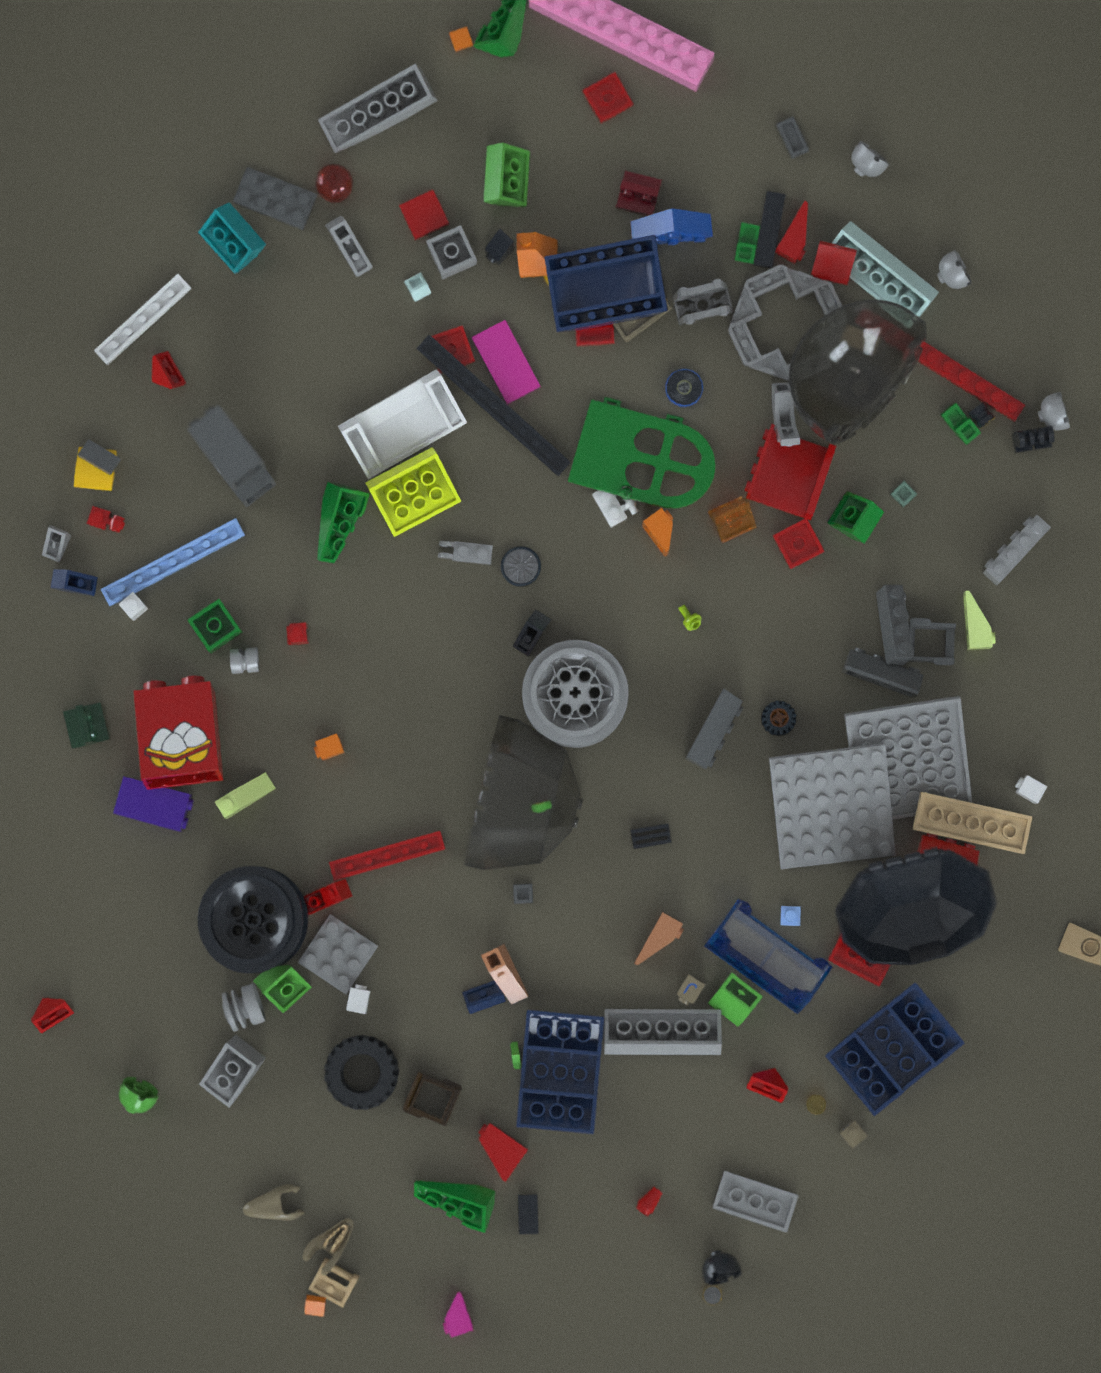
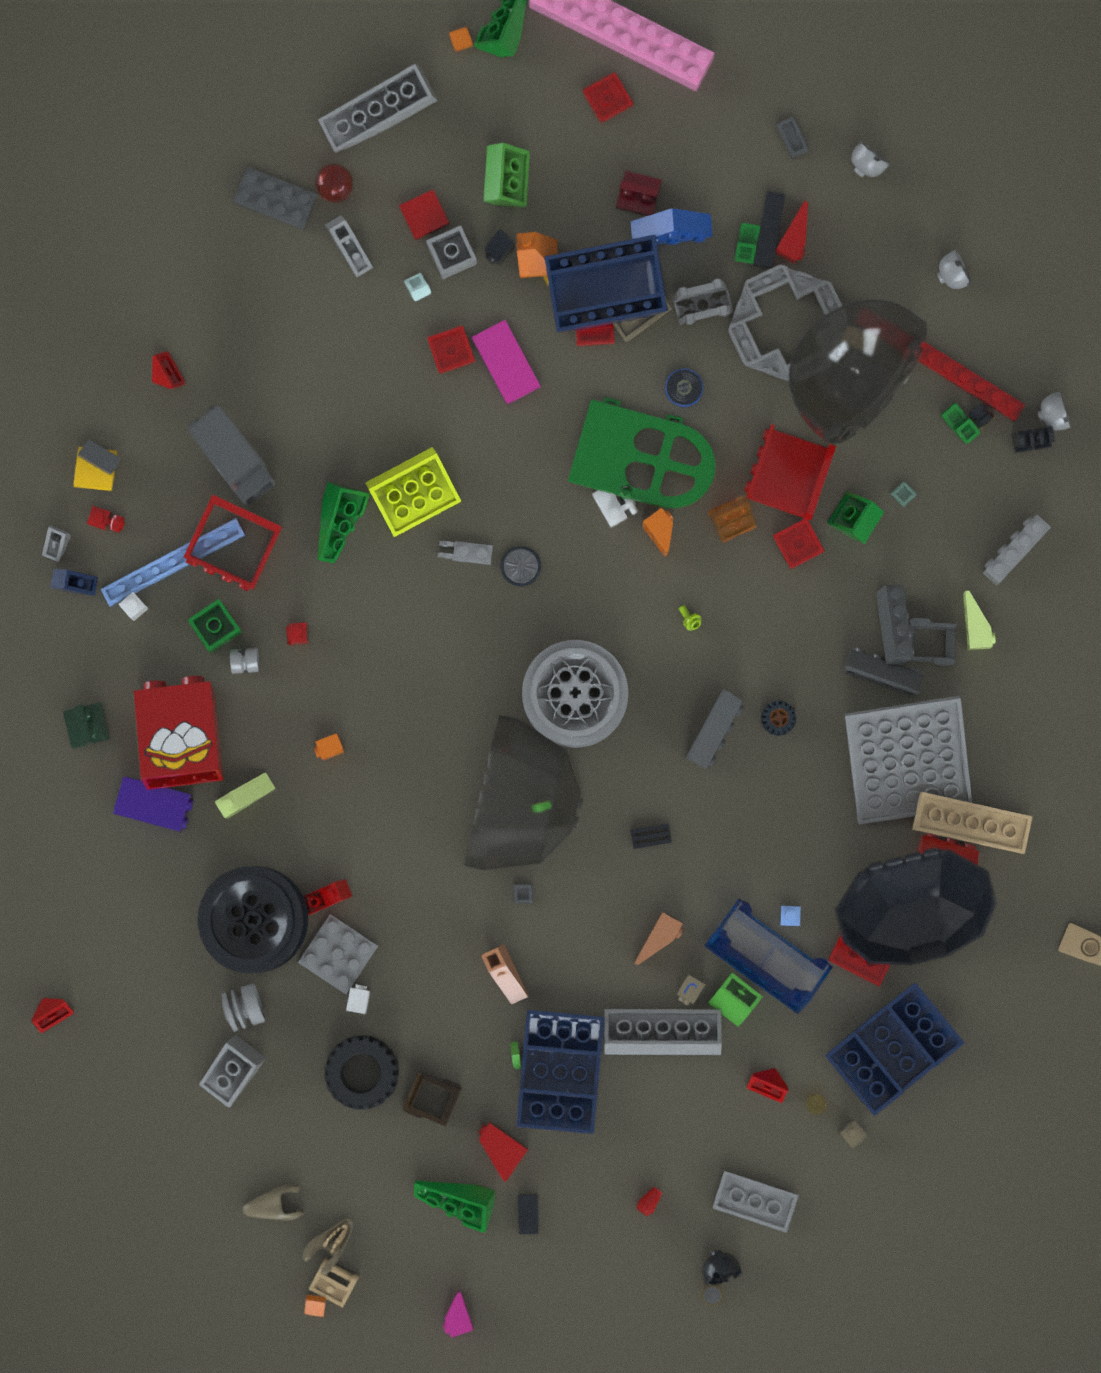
white plate [94,274,191,365] -> none
bright green cylinder [119,1077,159,1114] -> none
teal slope [198,202,266,274] -> none
bright green slope [253,965,312,1013] -> none
red plate [329,831,445,881] -> none
white slope [338,369,467,479] -> none
black plate [416,335,571,476] -> none
dark blue slope [462,980,506,1014] -> none
black slope [512,609,552,657] -> none
light grey plate [769,743,896,869] -> none
light grey arch [772,382,800,446] -> none
red tile [811,241,857,285] -> none
light aqua slope [832,221,939,327] -> none
white brick [1015,775,1047,804] -> none
none -> red window [183,494,282,591]

